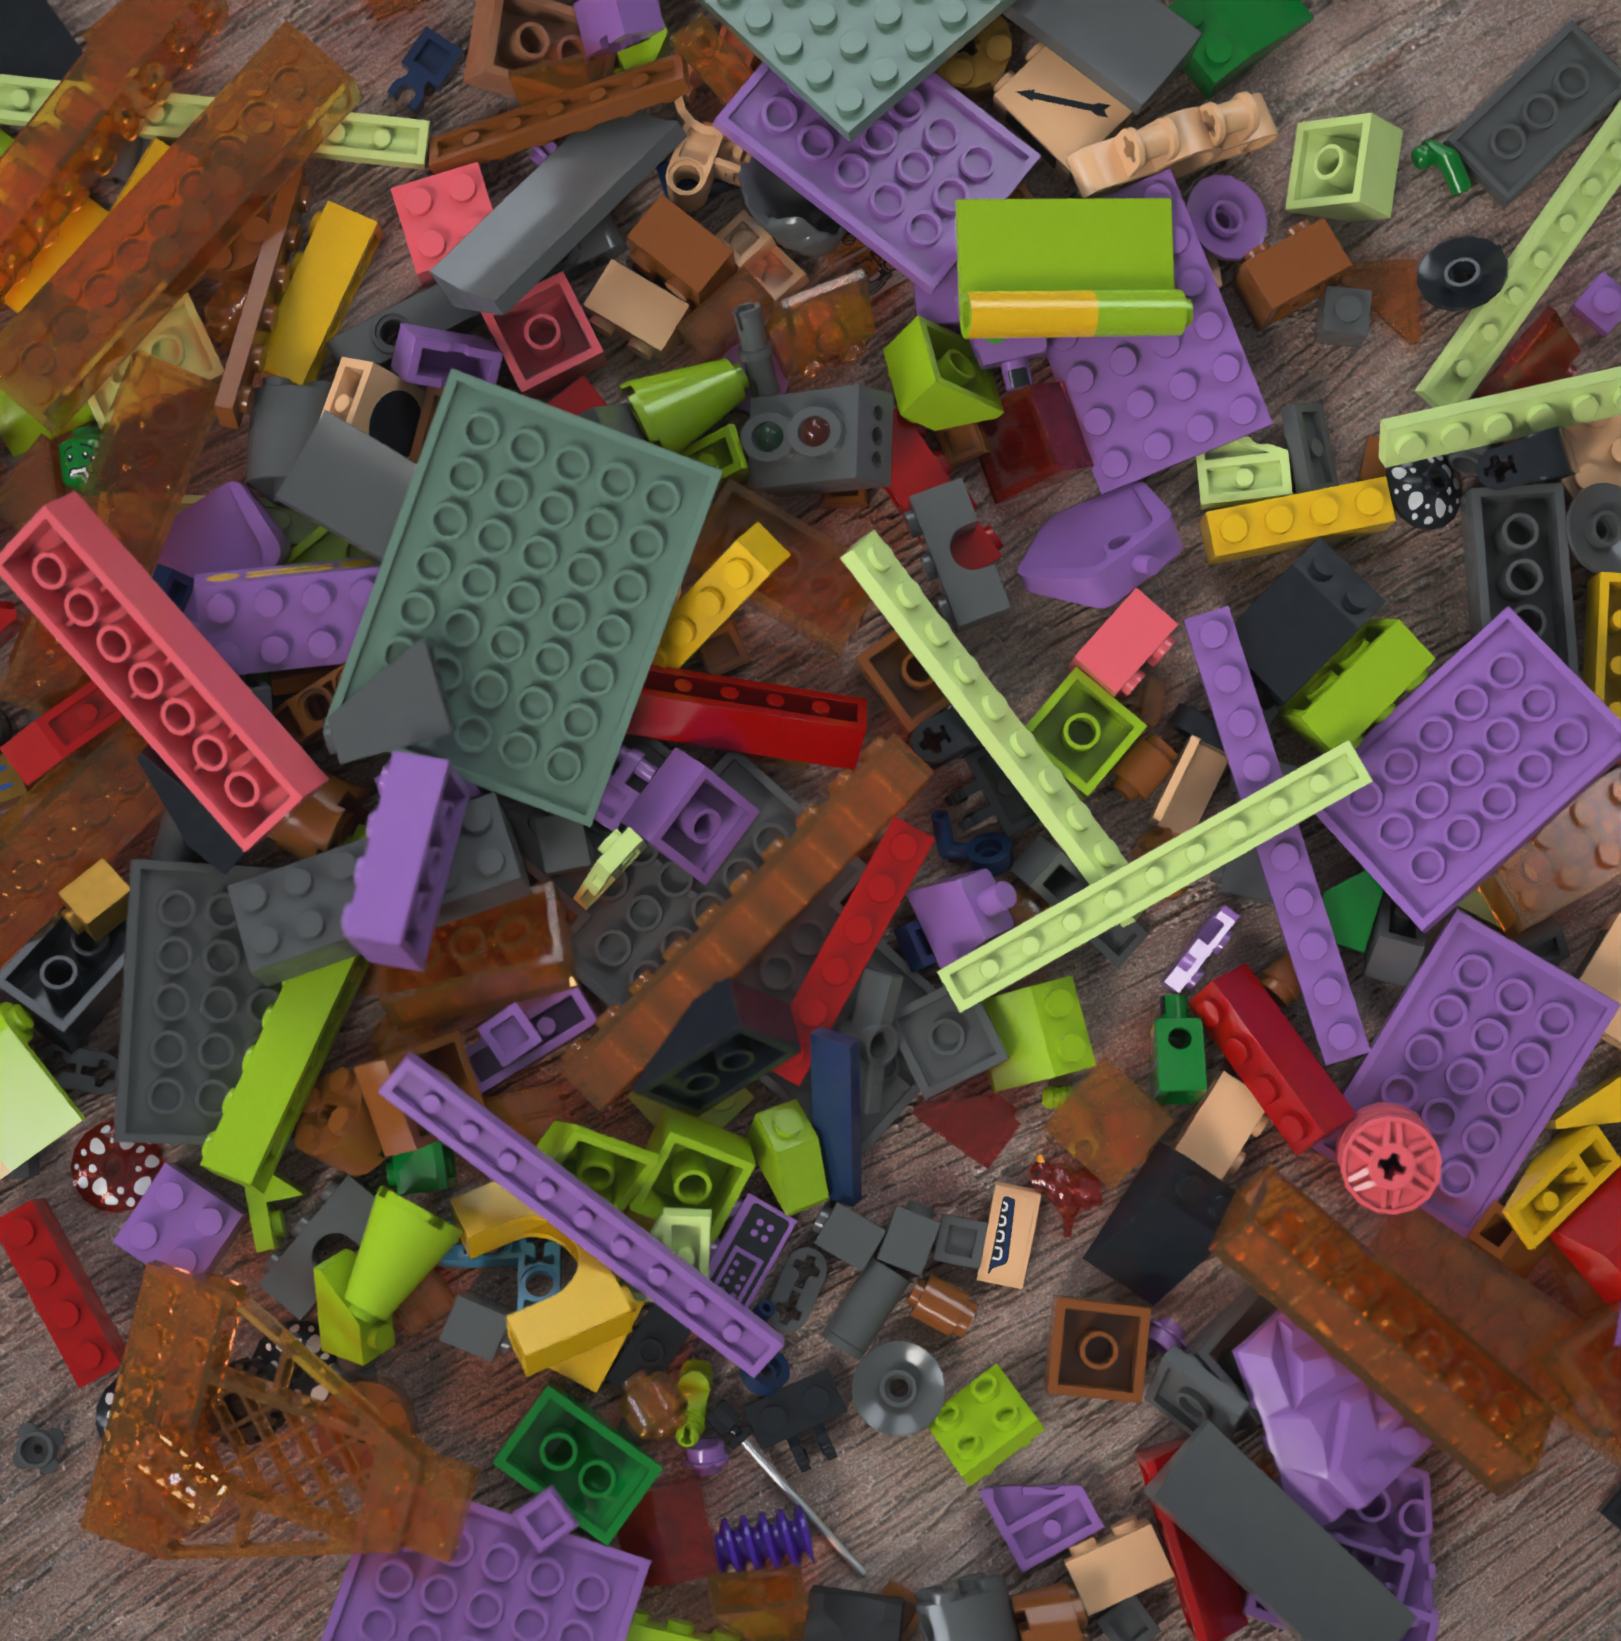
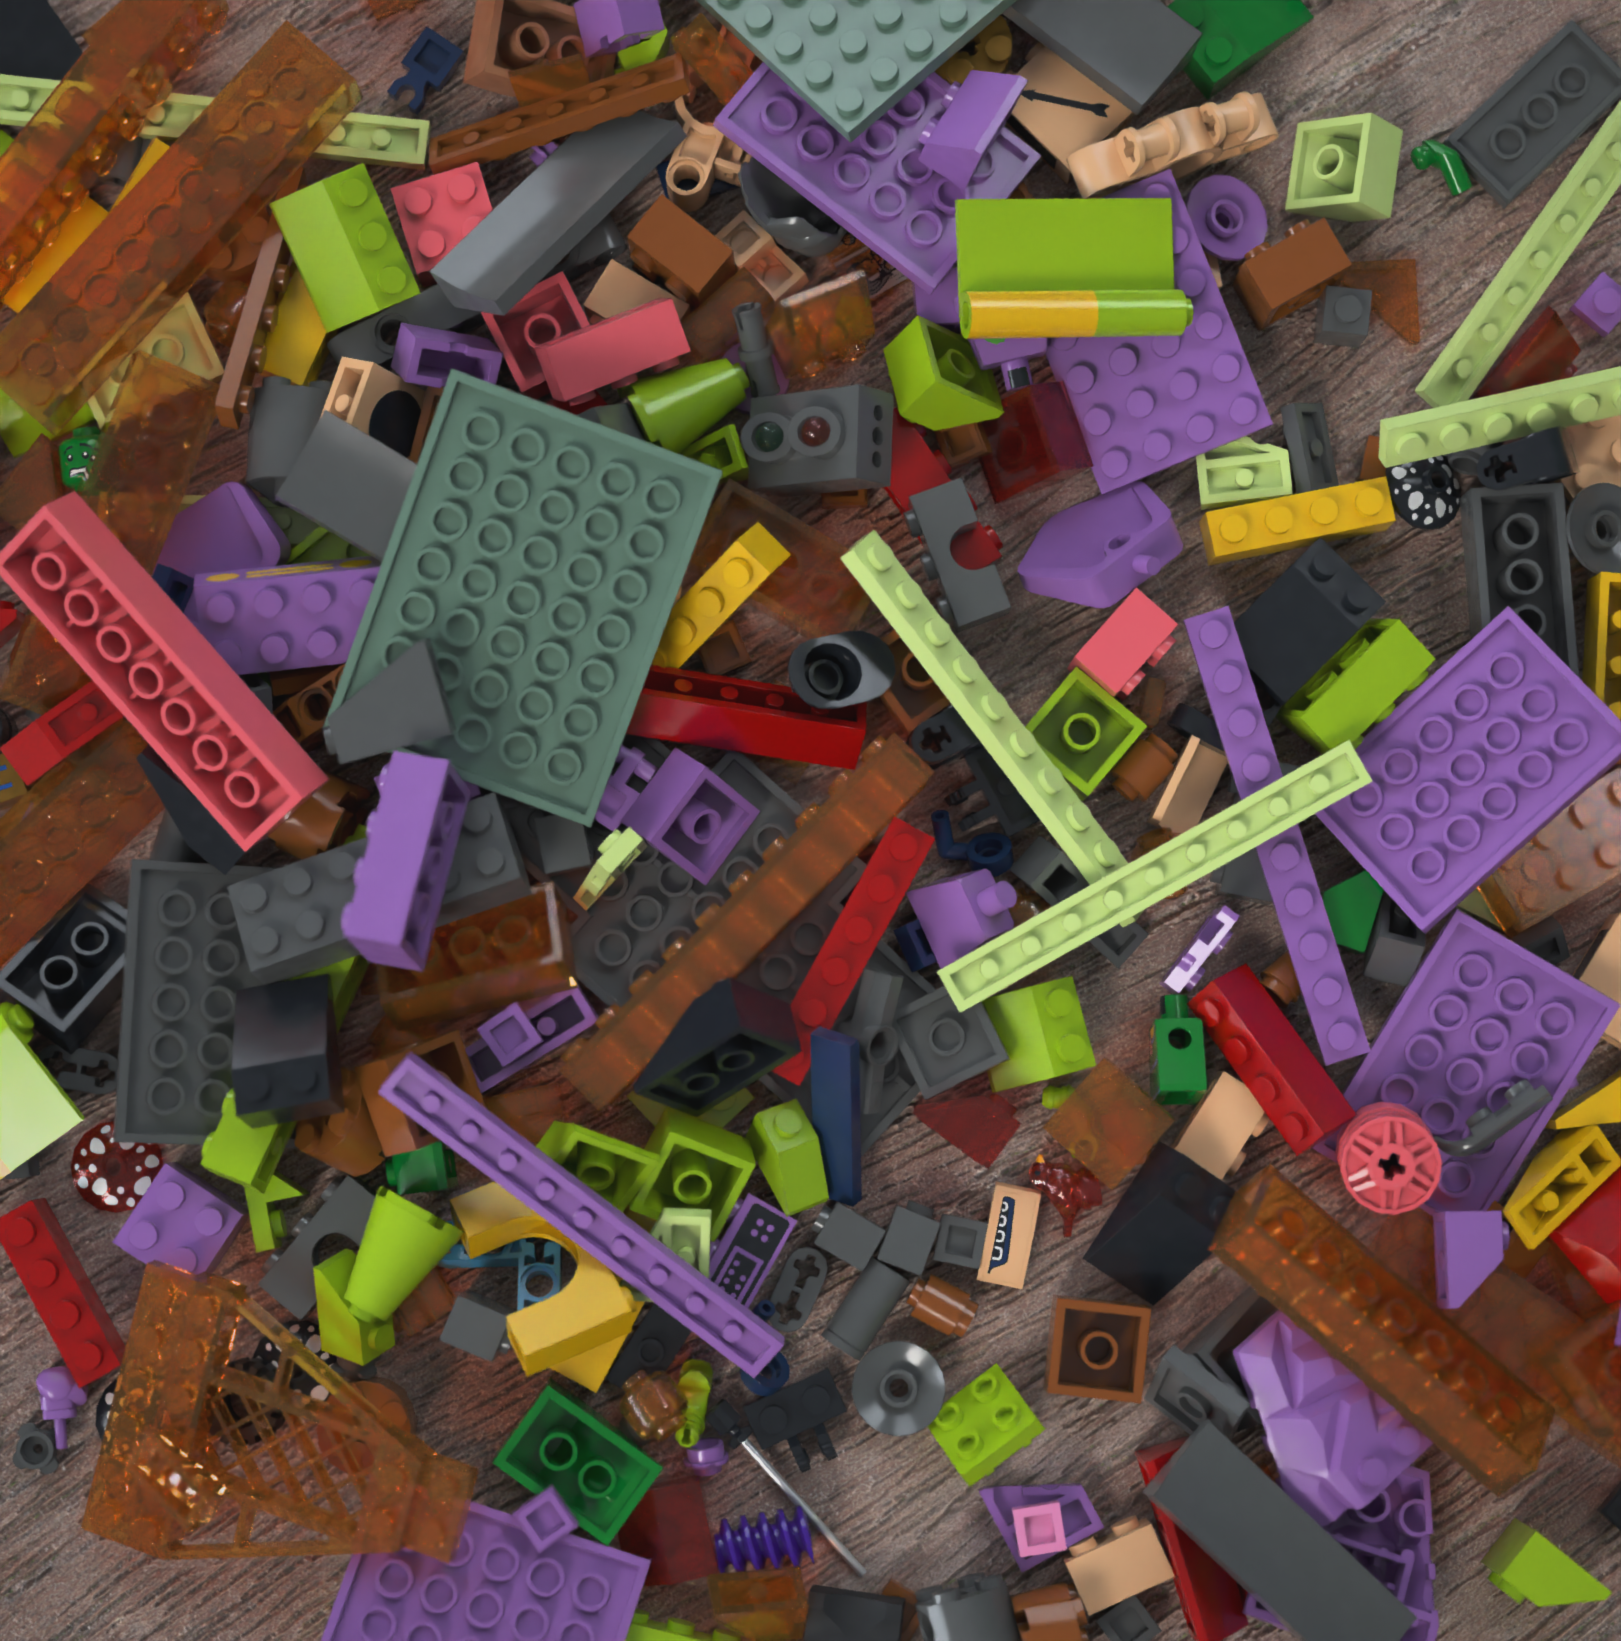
pearl gold brick [58,858,130,943] -> none
medium lavender plate [1148,1317,1188,1356] -> none
black dish [1417,236,1508,312] -> none
none -> medium lavender piece [36,1366,89,1449]
none -> black slope [232,974,345,1129]
none -> lime slope [269,163,421,333]
none -> coral brick [534,298,691,406]
none -> black piece [788,631,896,710]
none -> medium lavender slope [918,70,1028,189]
none -> bright pink plate [1011,1500,1067,1557]
none -> medium lavender slope [1433,1211,1509,1309]
none -> dark grey piece [1434,1079,1554,1157]
none -> lime slope [1480,1518,1612,1607]

